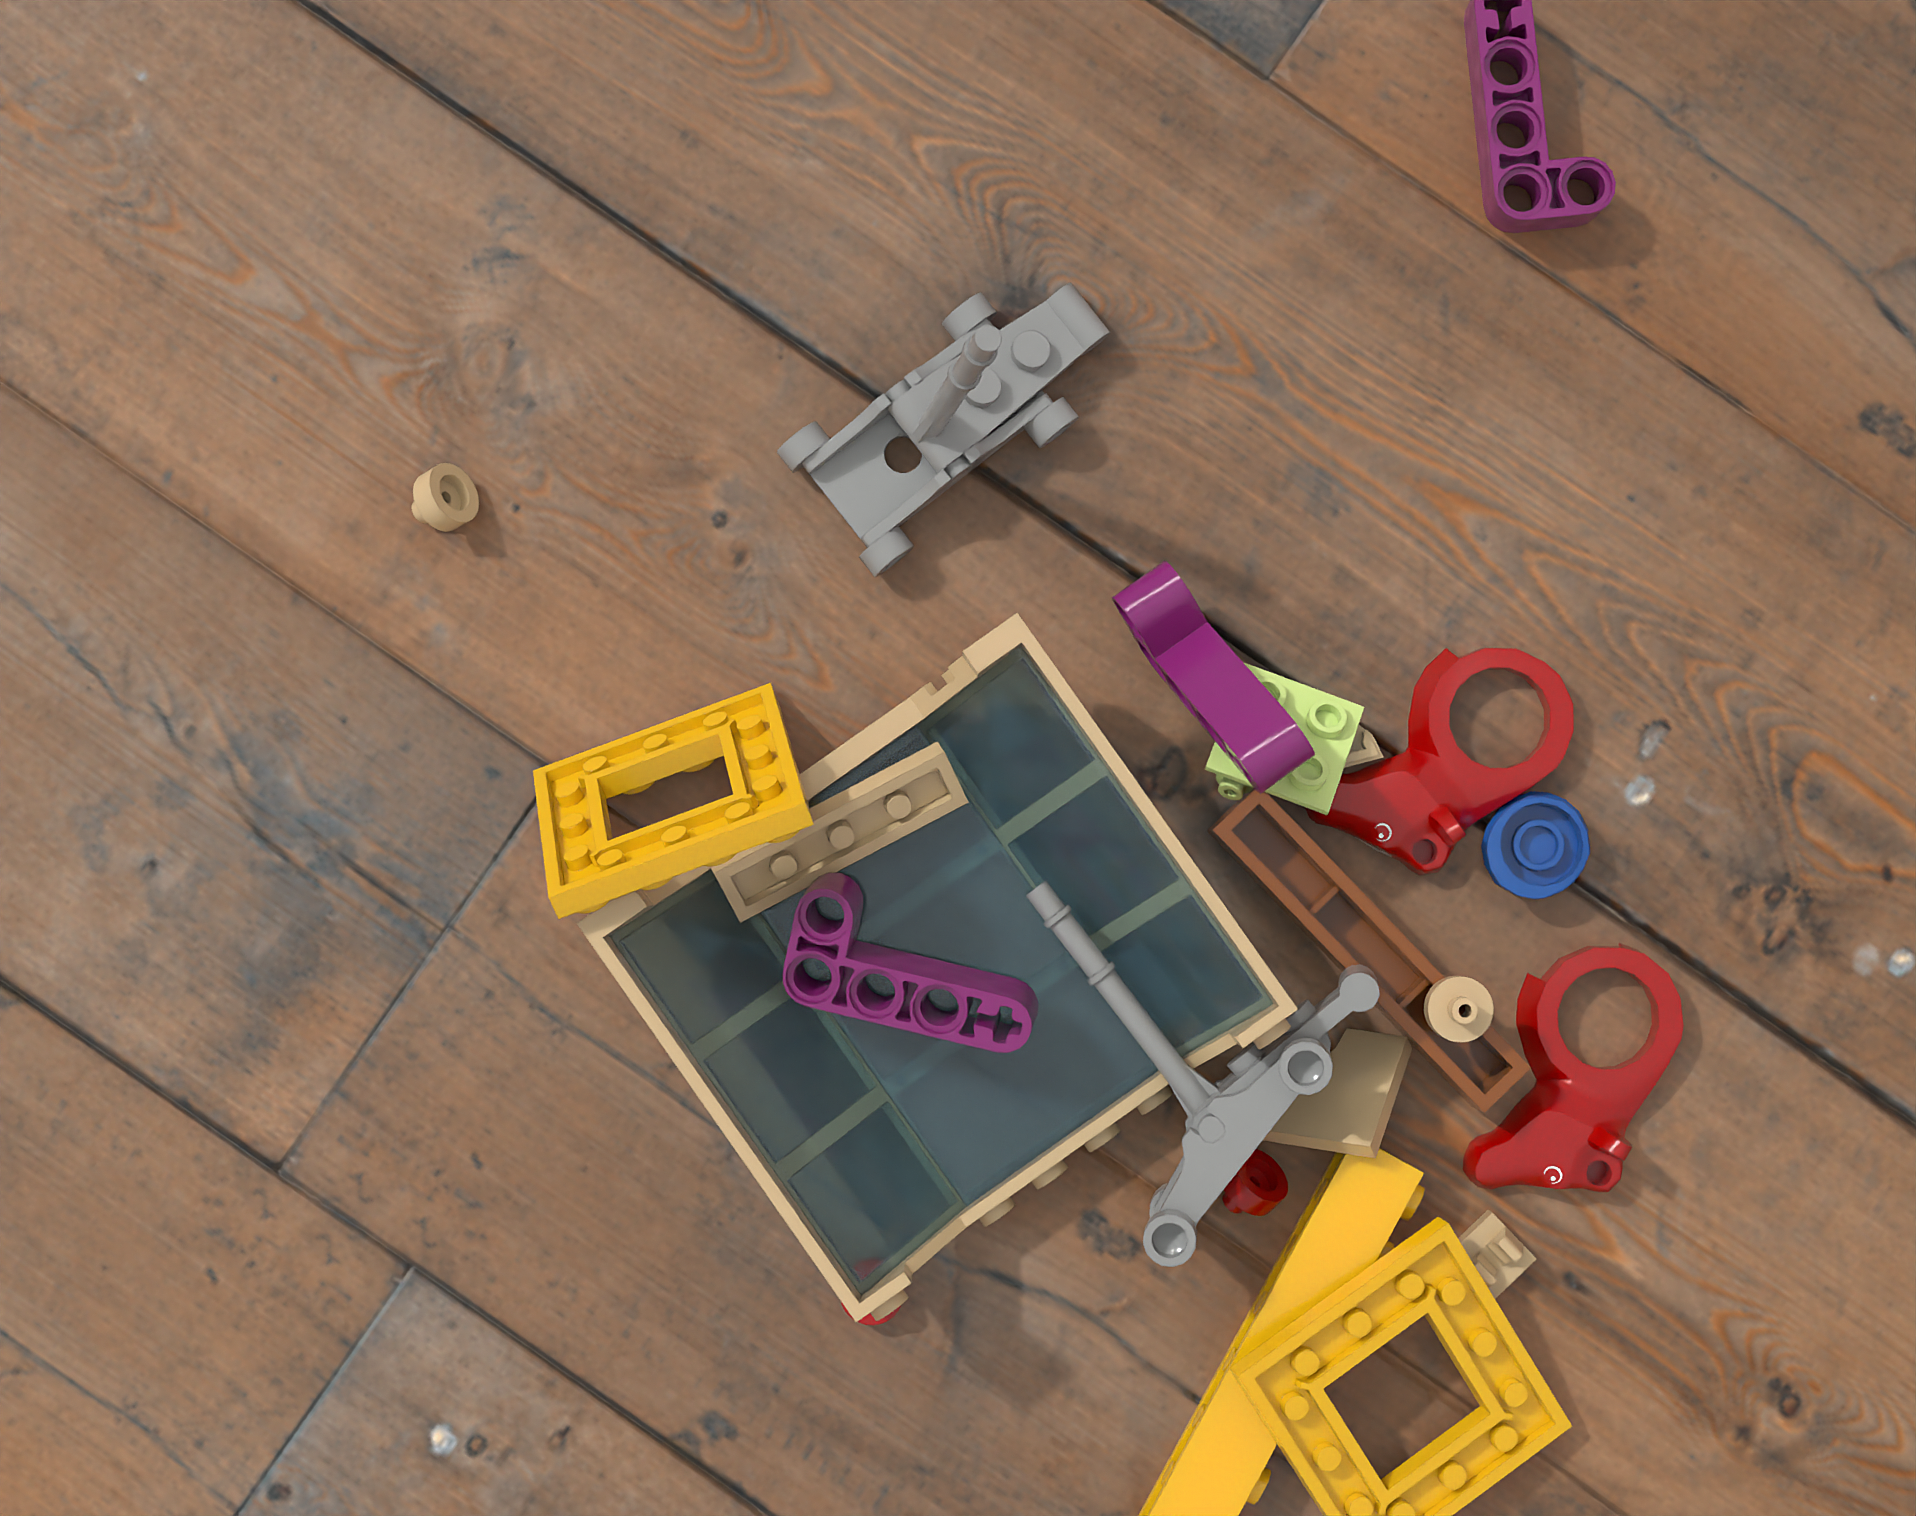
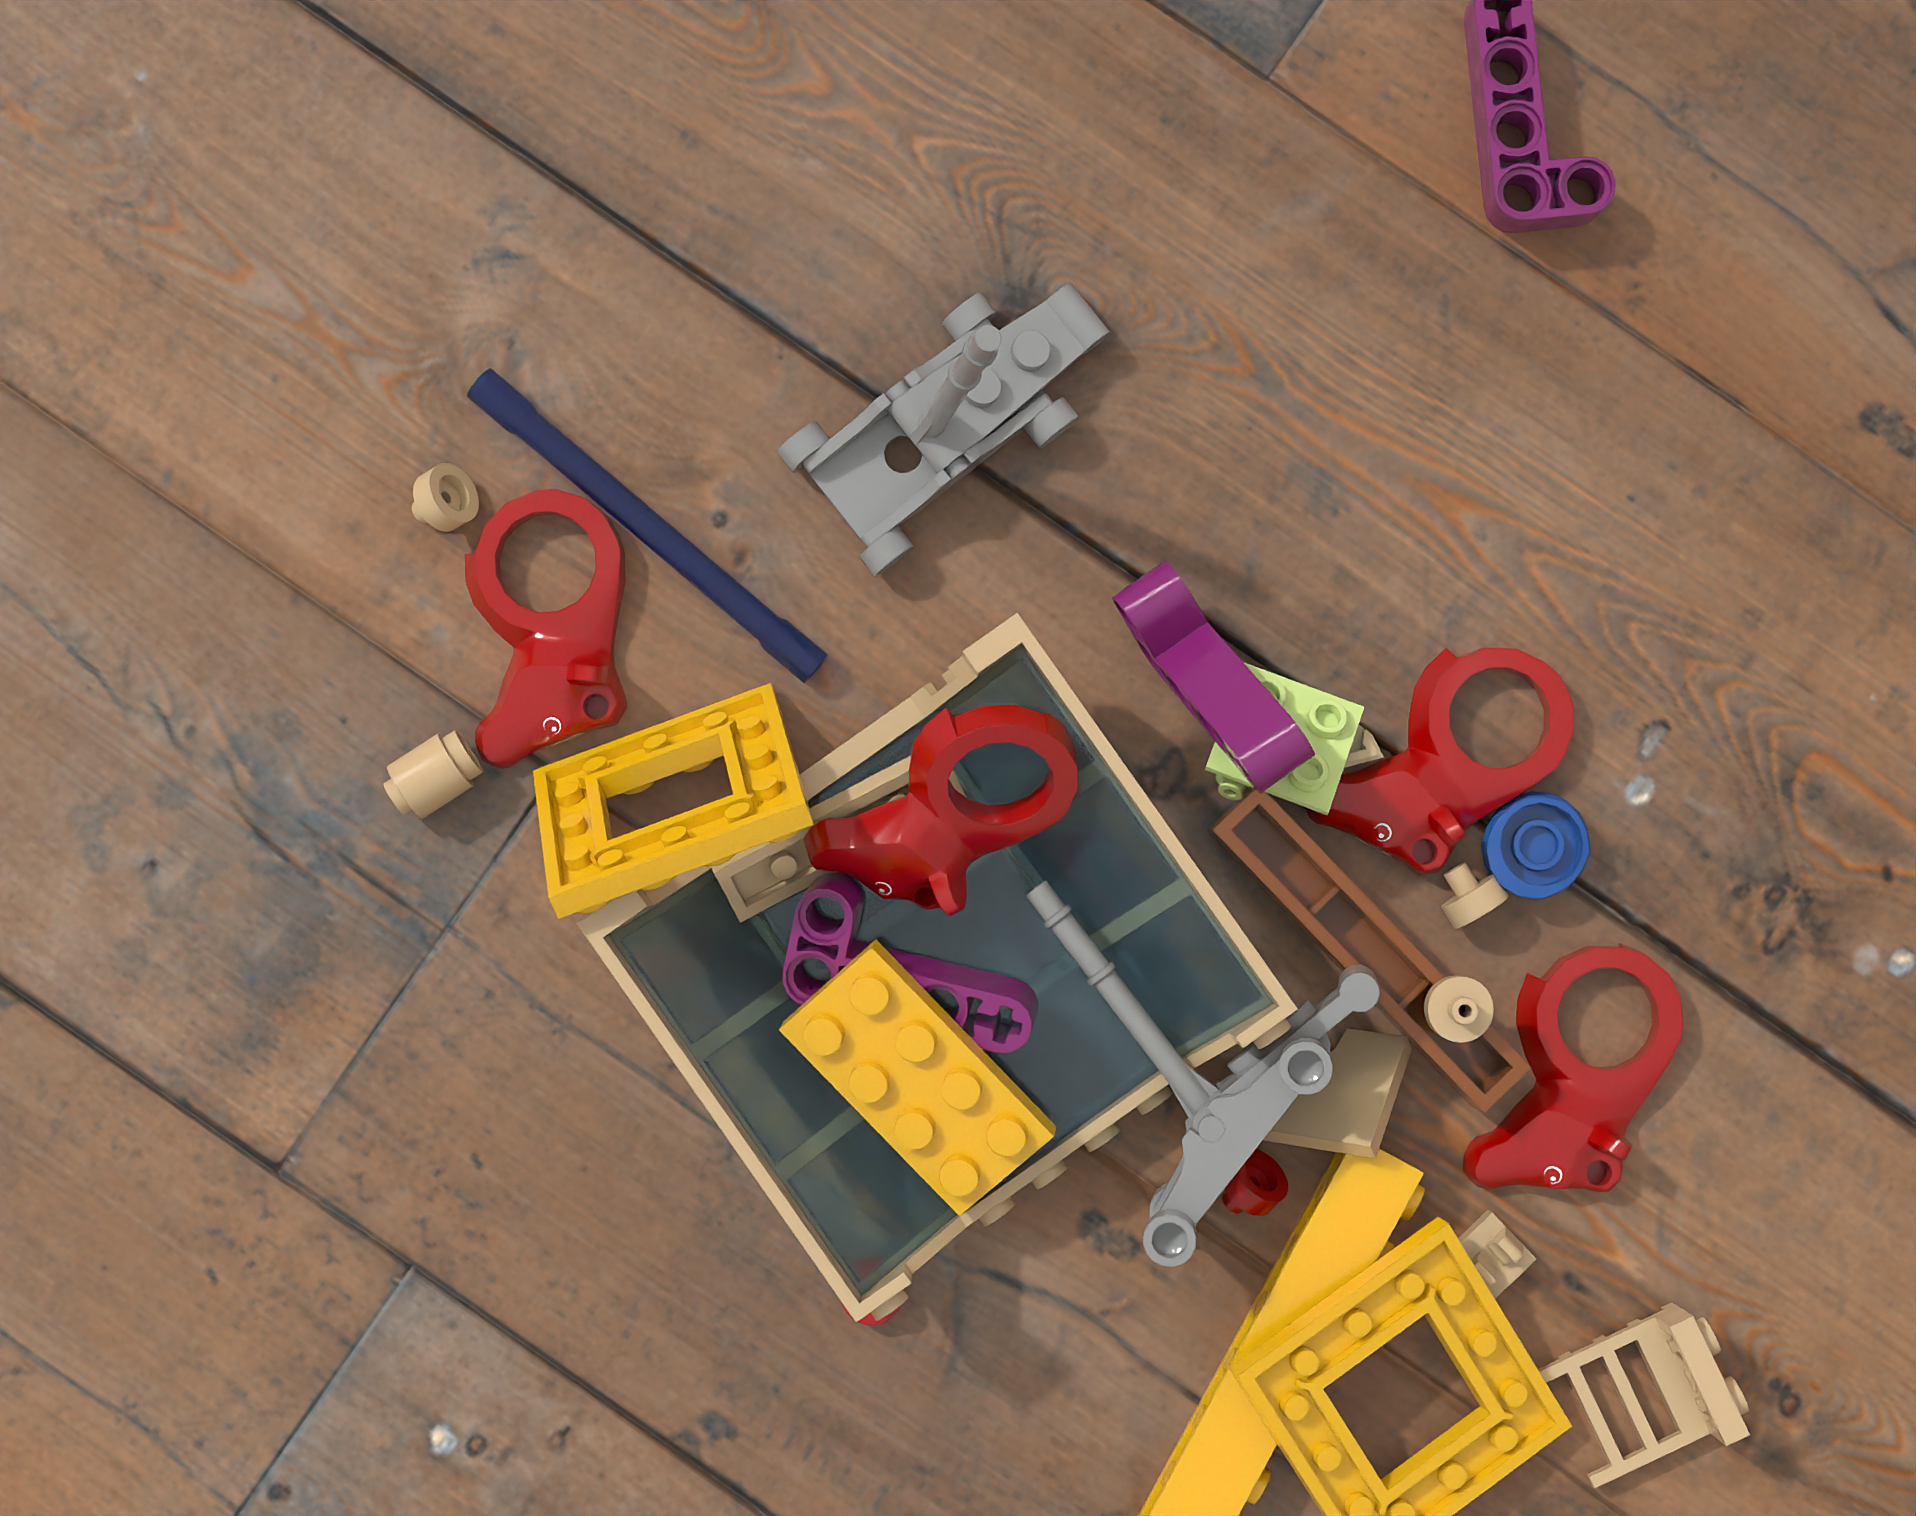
none -> tan brick [383,729,484,819]
none -> red animal [465,489,627,769]
none -> clear blue piece [467,368,829,684]
none -> yellow plate [779,940,1057,1216]
none -> red animal [803,705,1078,917]
none -> tan tile [1441,862,1509,929]
none -> tan plate [1538,1302,1750,1489]

